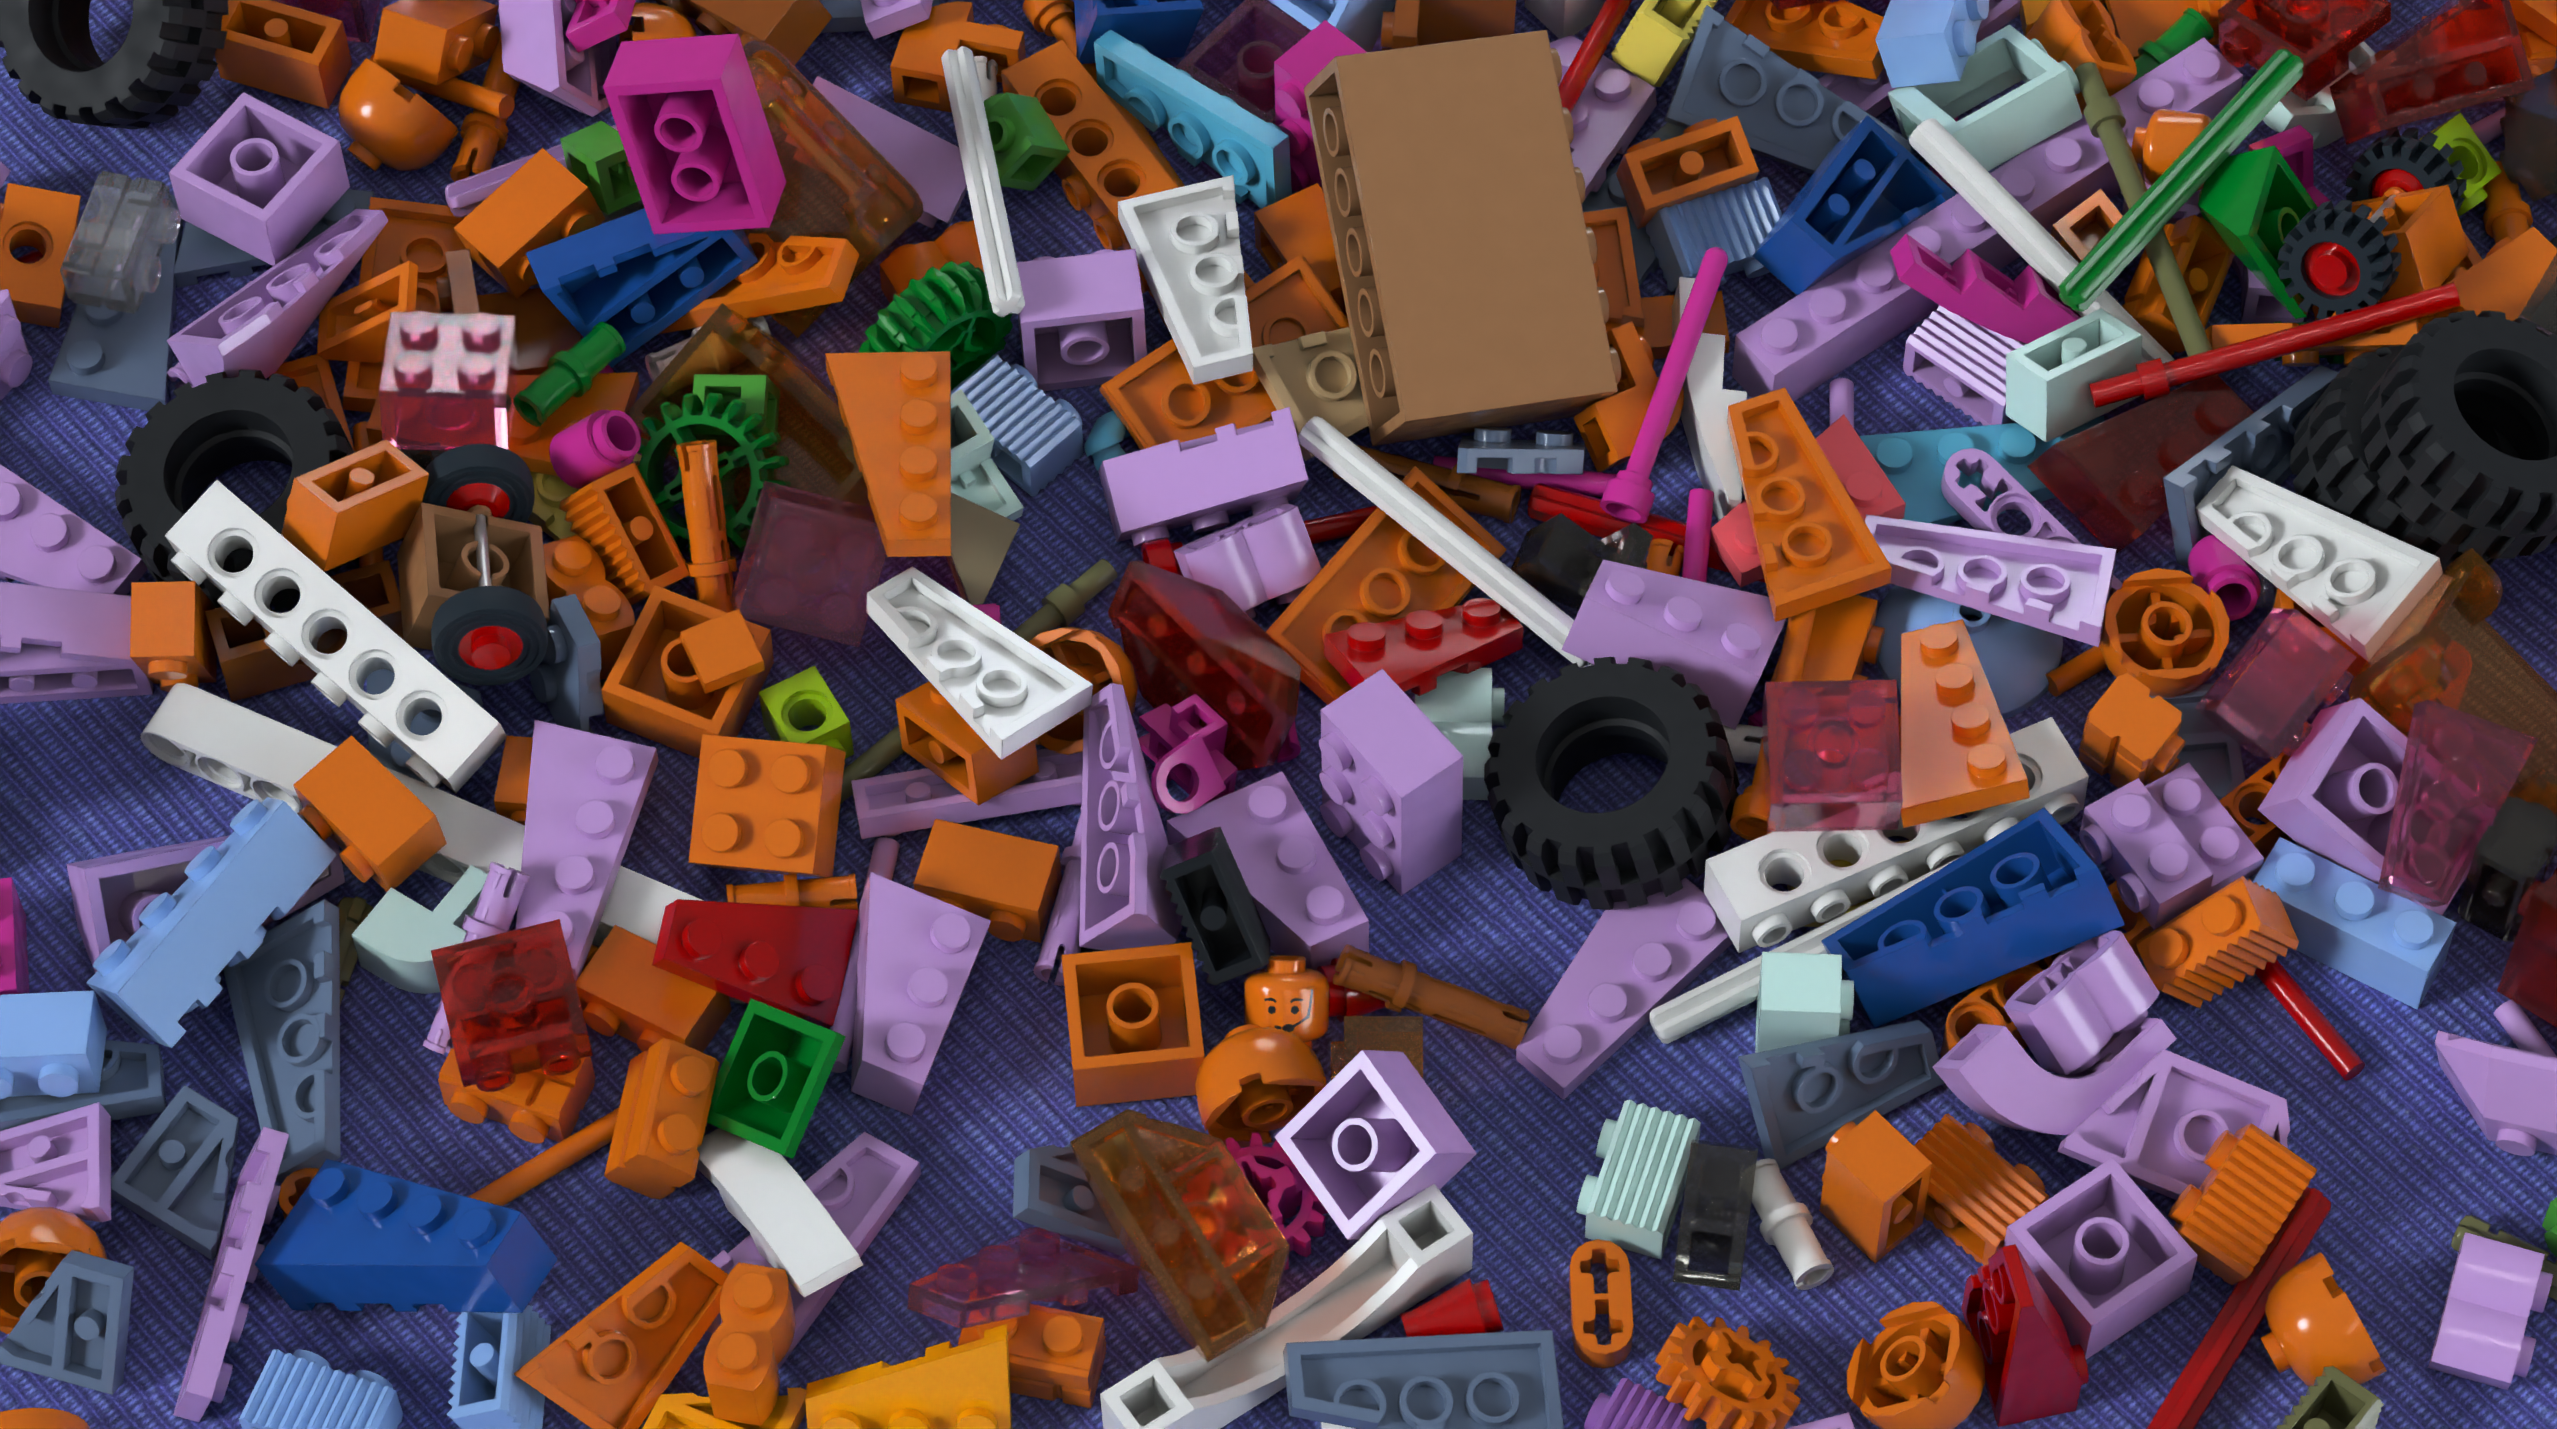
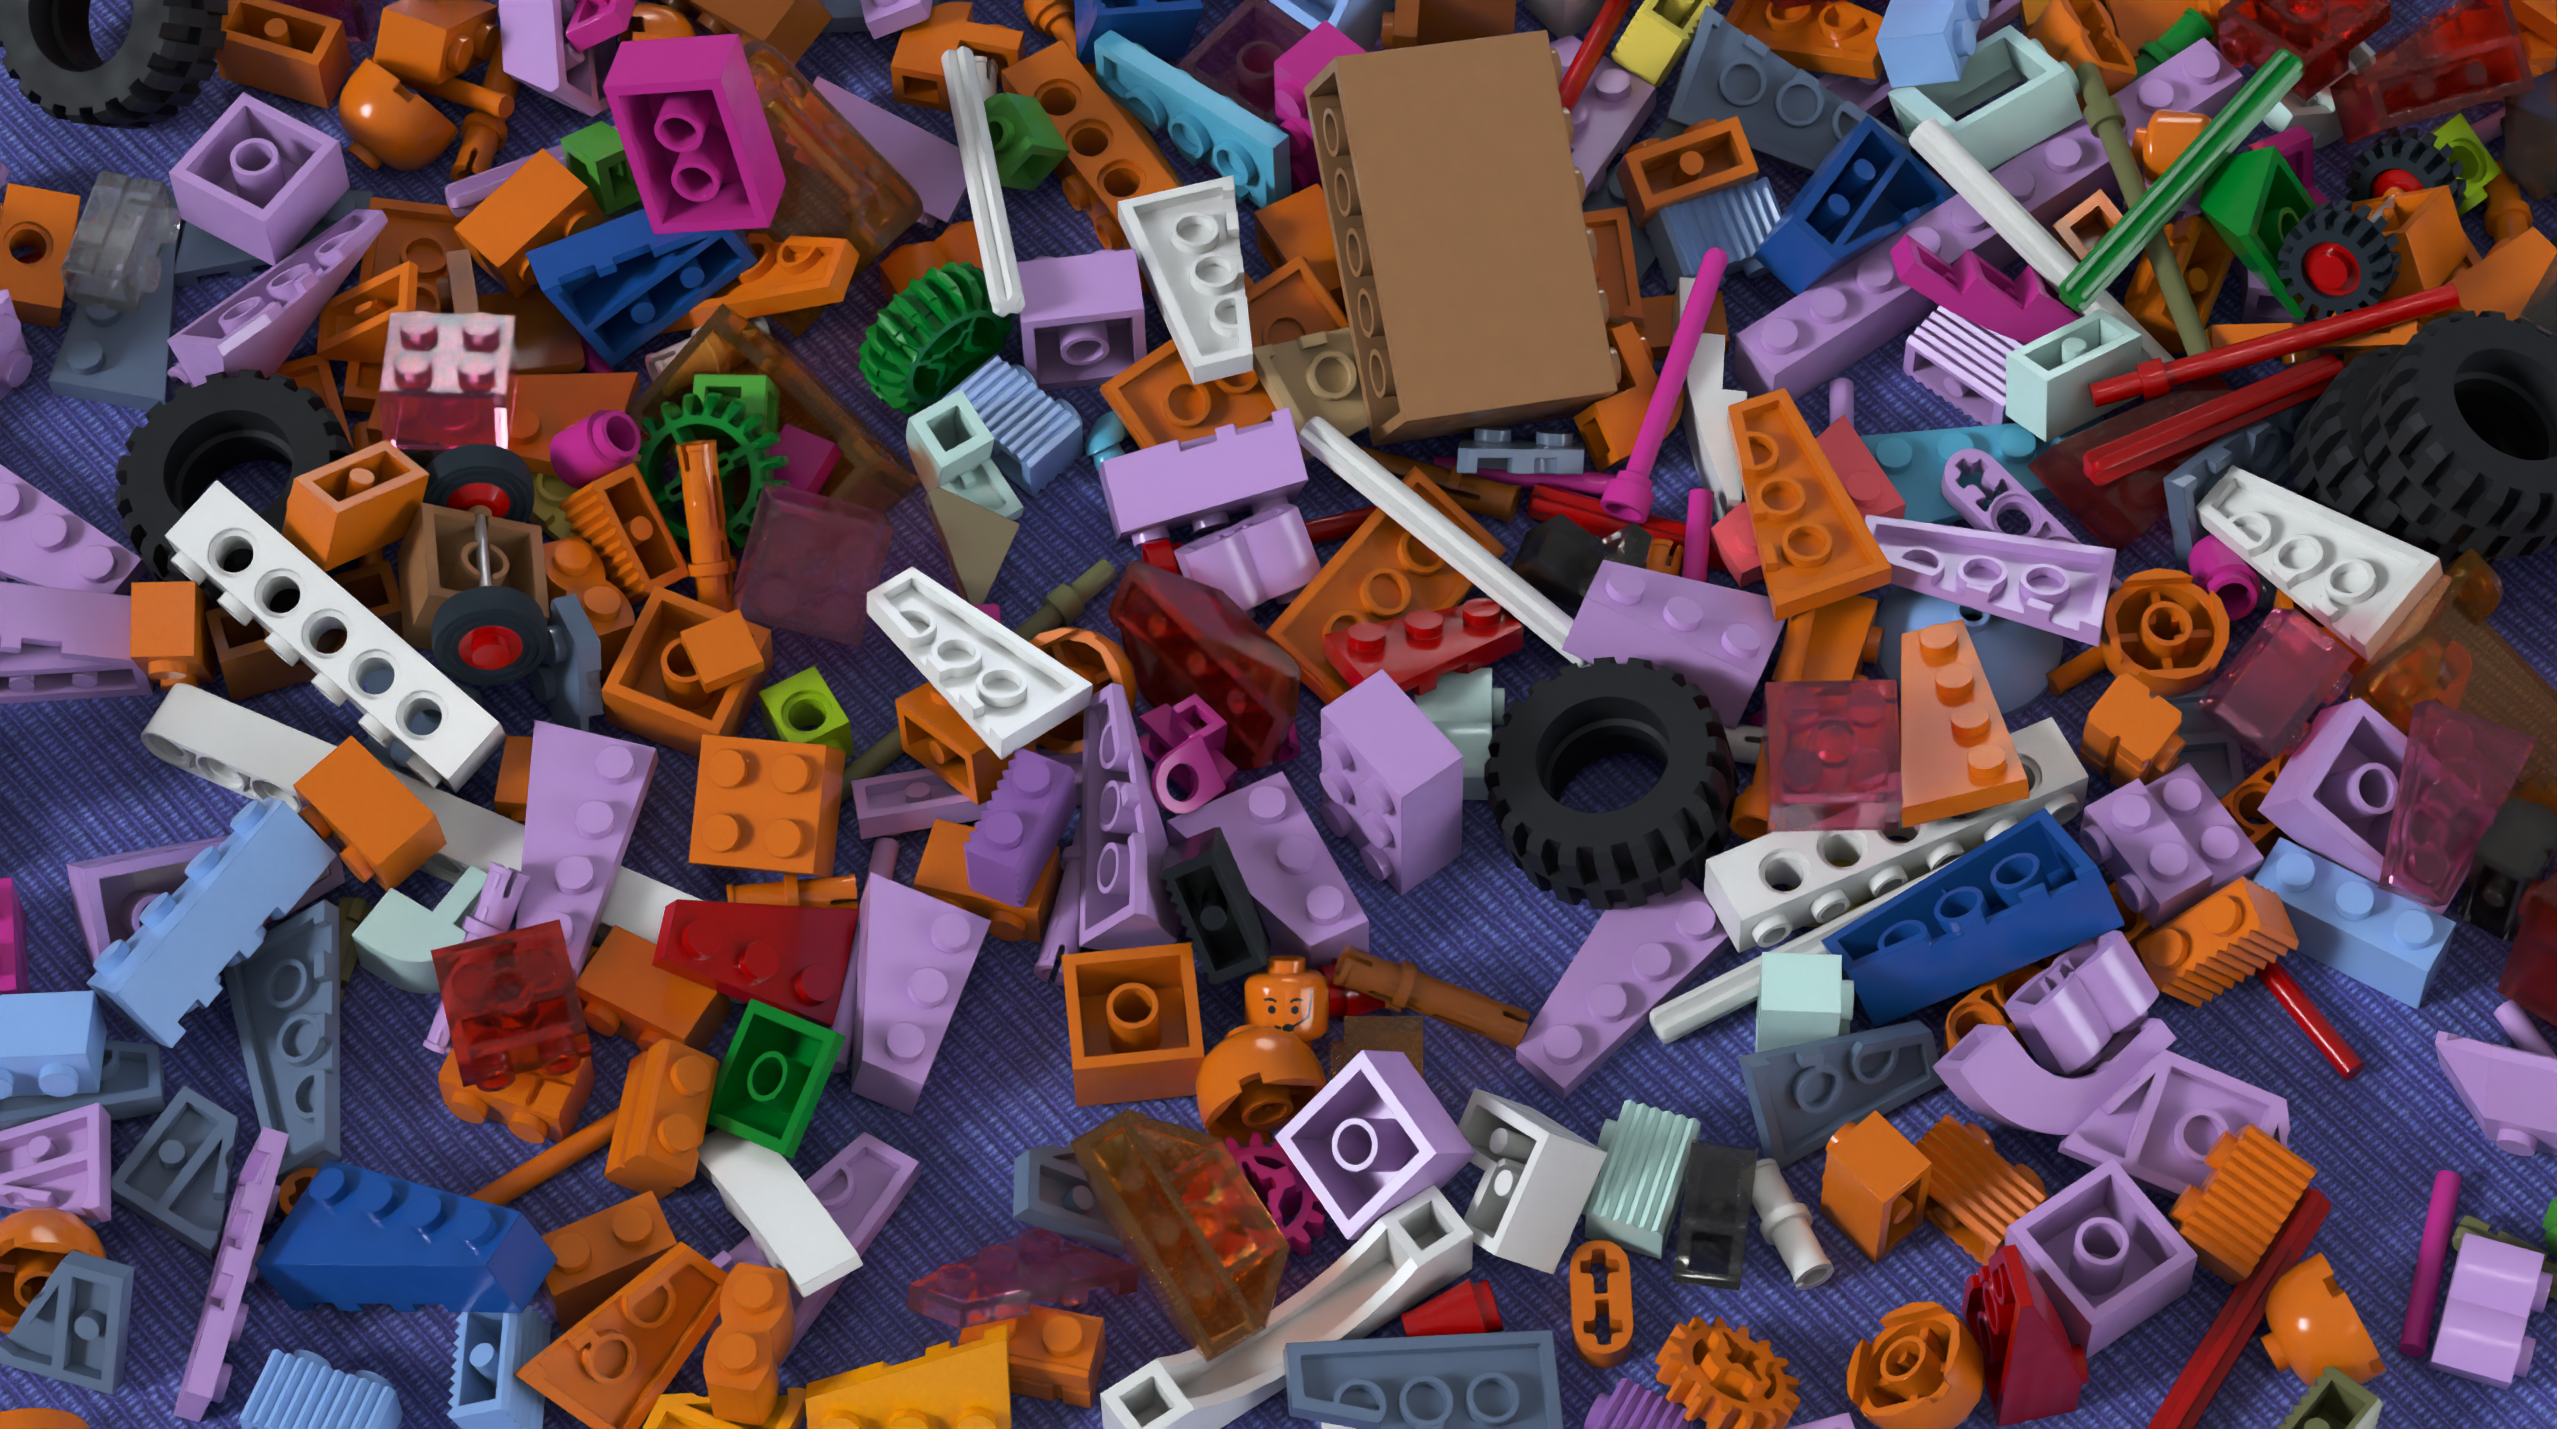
green pin [513,321,626,427] -> none
orange wing [825,351,951,557] -> none
none -> orange brick [541,1190,677,1331]
none -> dark pink tile [769,423,842,504]
none -> medium lavender brick [963,748,1078,908]
none -> white brick [1458,1088,1608,1274]
none -> red axle [2082,353,2346,486]
none -> dark pink bar [2399,1170,2462,1357]

